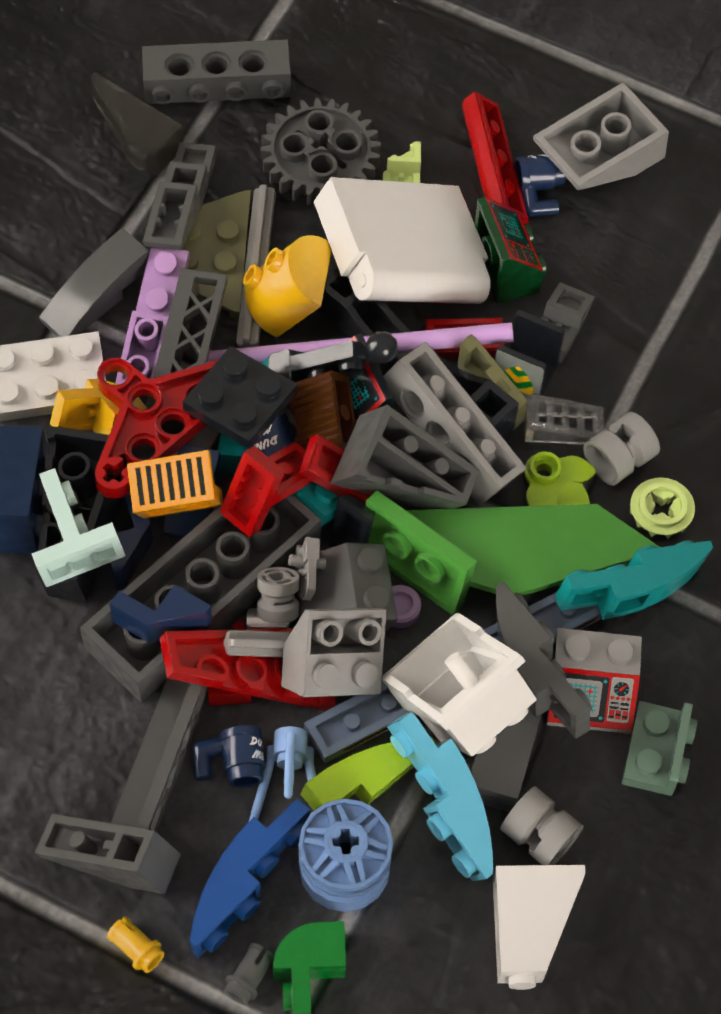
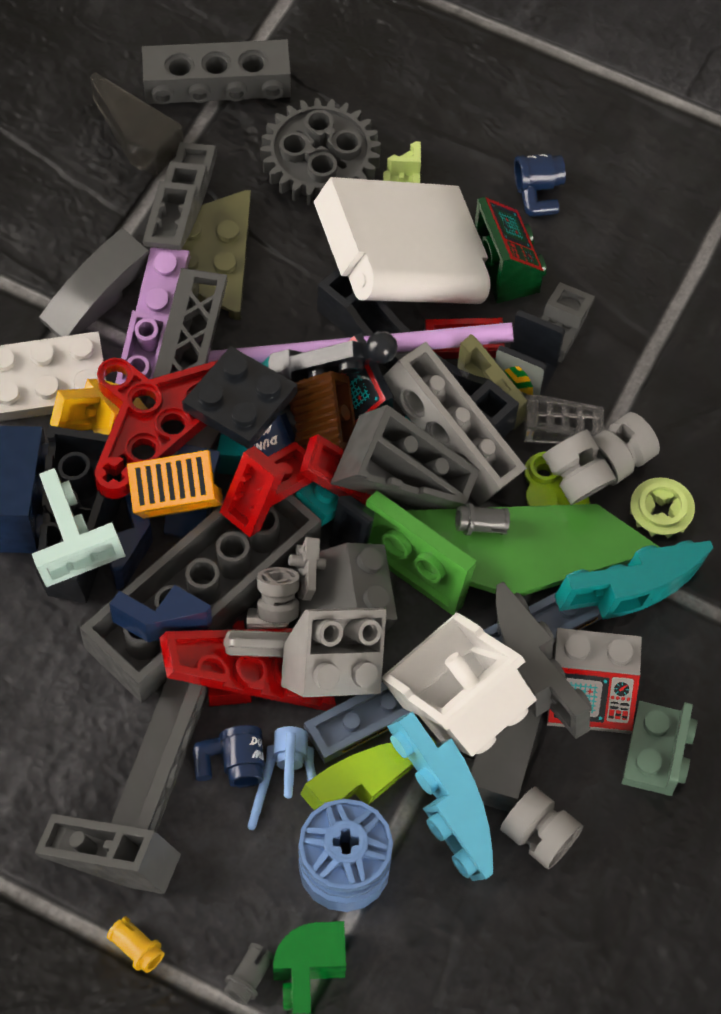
blue slope [190,798,310,958] -> none
light grey axle [236,184,276,348] -> none
yellow brick [243,235,332,337] -> none
lavender tile [391,585,421,628] -> none
red brick [462,91,529,224] -> none
white slope [493,865,585,990] -> none
light grey slope [533,82,669,191] -> none
none -> dark grey pin [455,503,510,535]
none -> light grey wheel [542,429,616,505]

